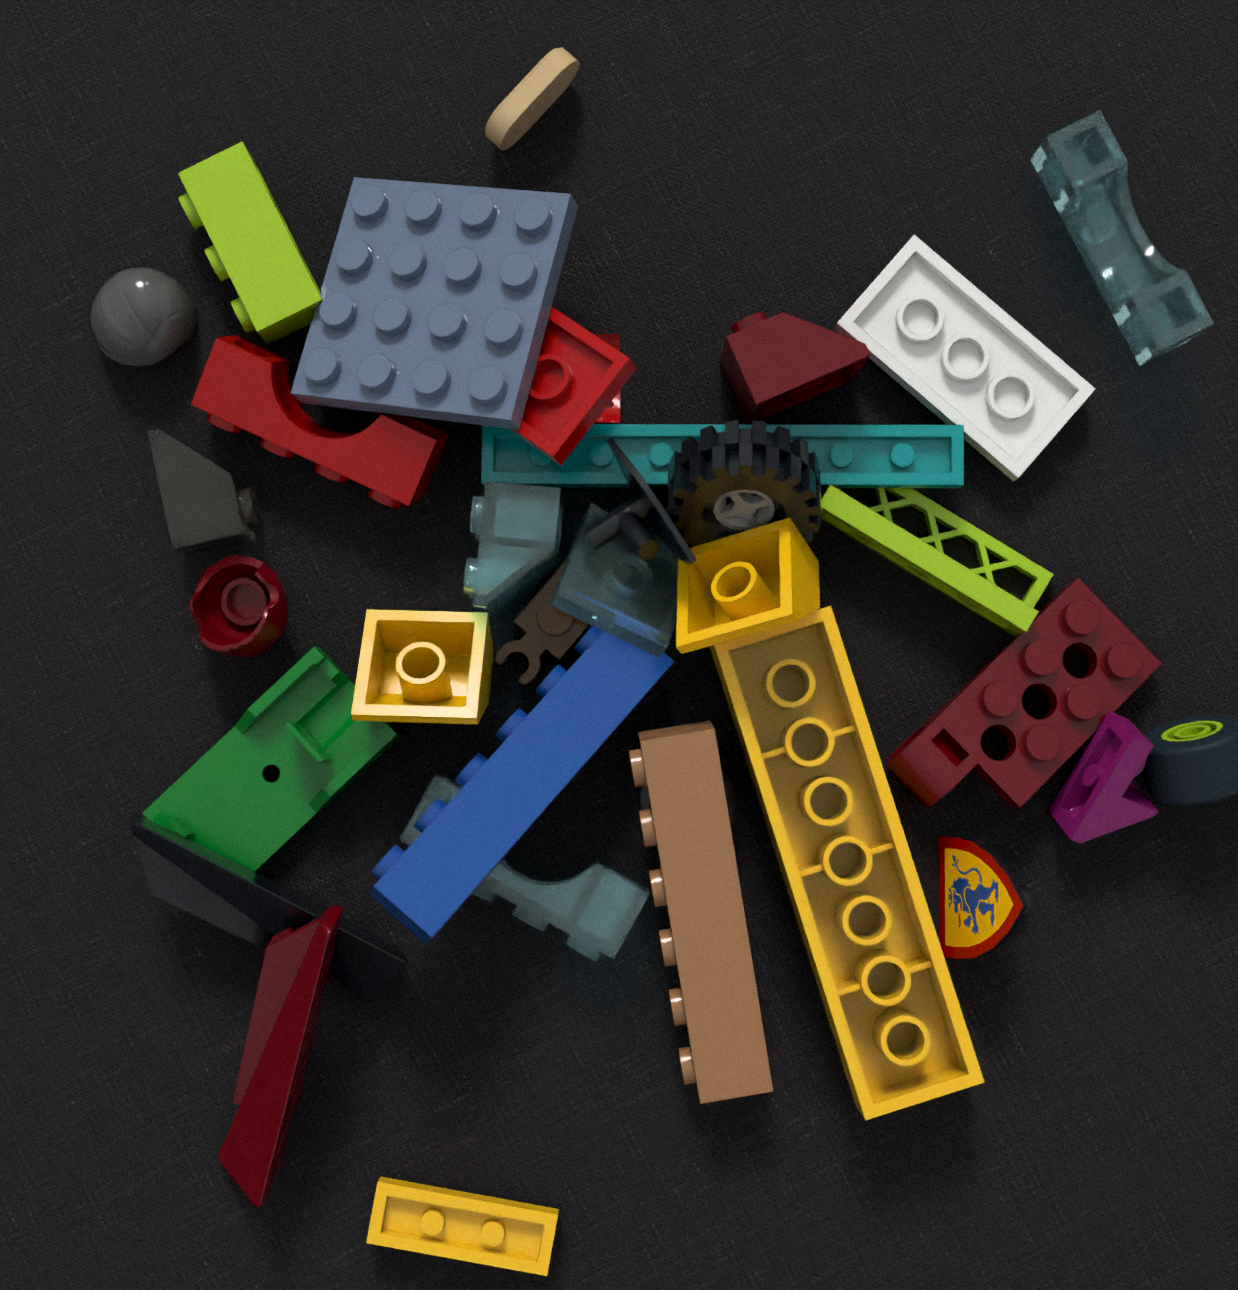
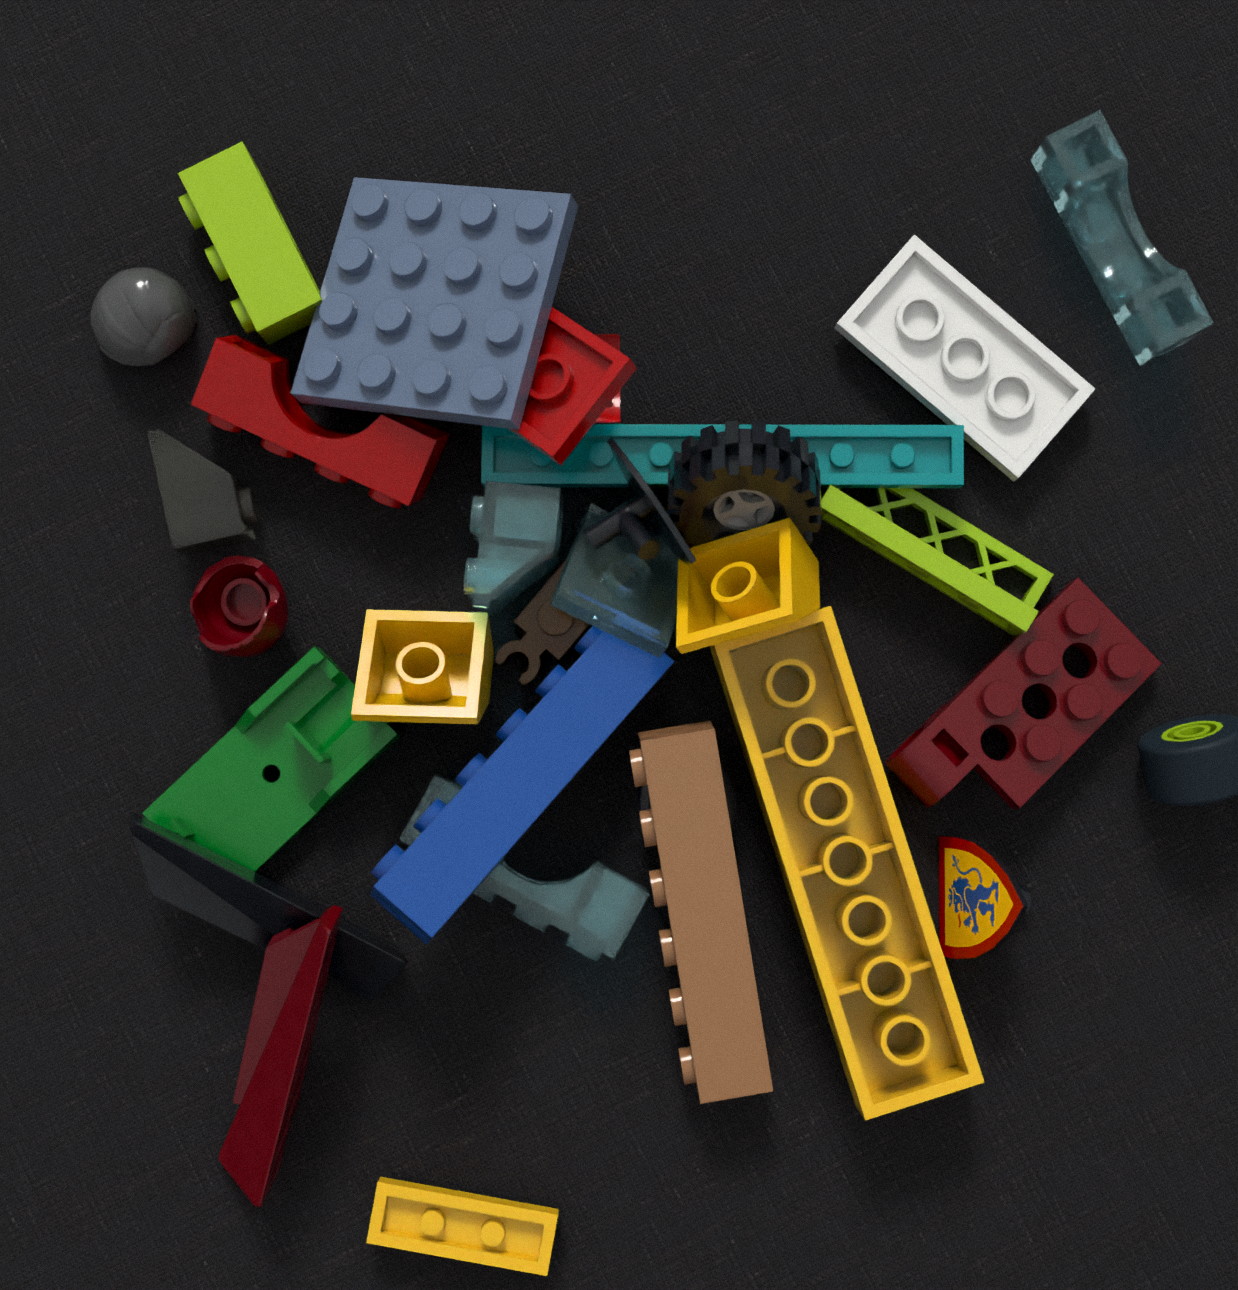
tan tile [485,47,580,151] -> none
dark red slope [719,312,870,425] -> none
magenta slope [1048,711,1159,844] -> none

